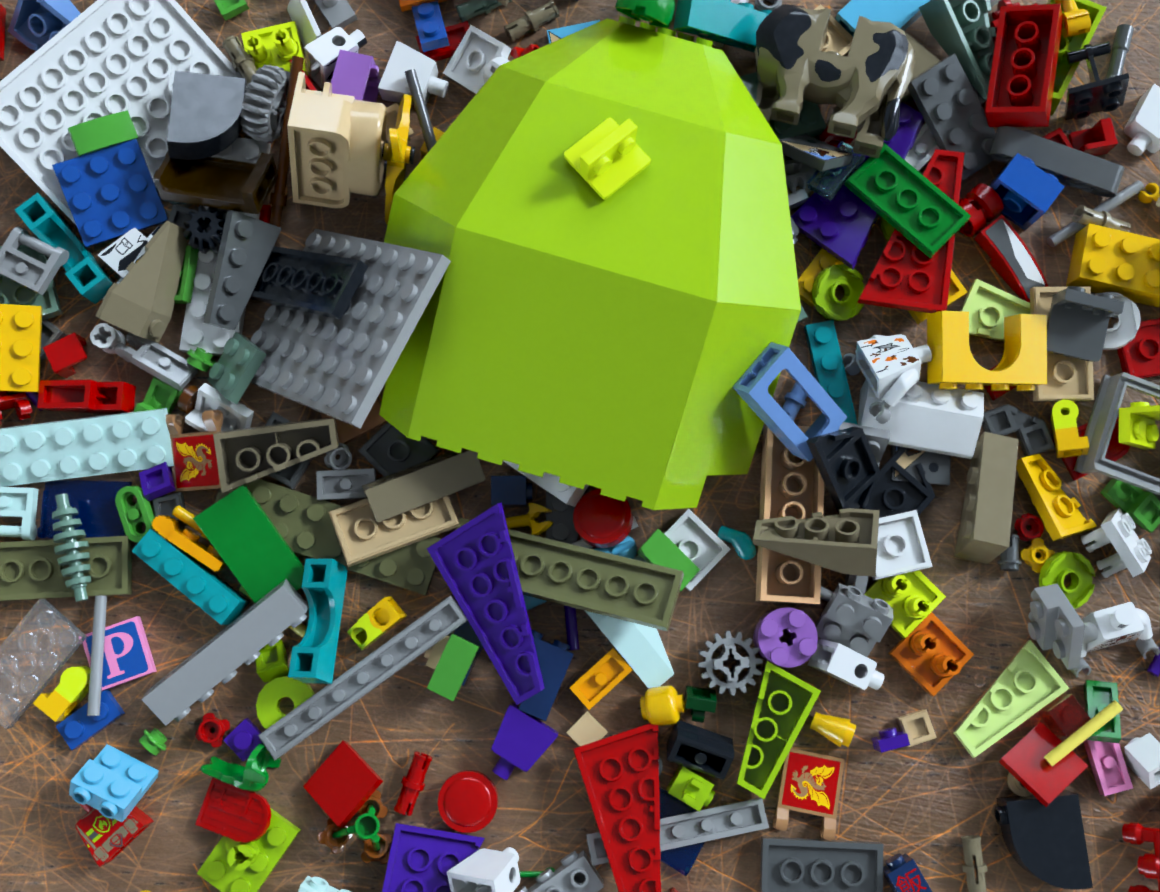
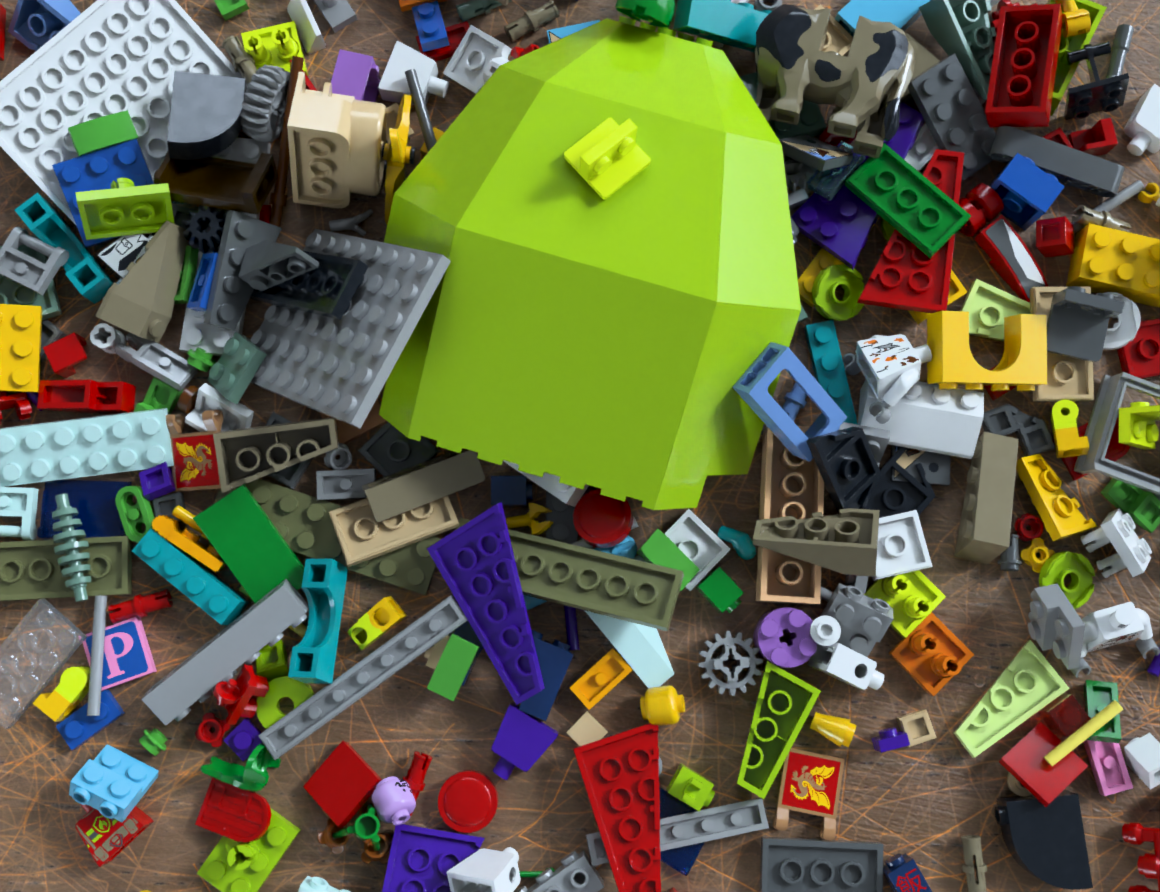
white torso [304,27,367,90] -> none
black brick [666,720,735,780] -> none
dark green tile [684,685,717,723] -> none
none -> lime plate [75,178,175,240]
none -> red pin [108,589,173,624]
none -> blue plate [187,252,218,311]
none -> red hips [213,664,269,725]
none -> dark grey slope [239,240,319,291]
none -> light grey bar [329,209,373,236]
none -> lavender head [372,776,416,825]
none -> green brick [695,567,744,613]
none -> white plate [810,615,841,646]
none -> red panel [1036,216,1074,257]

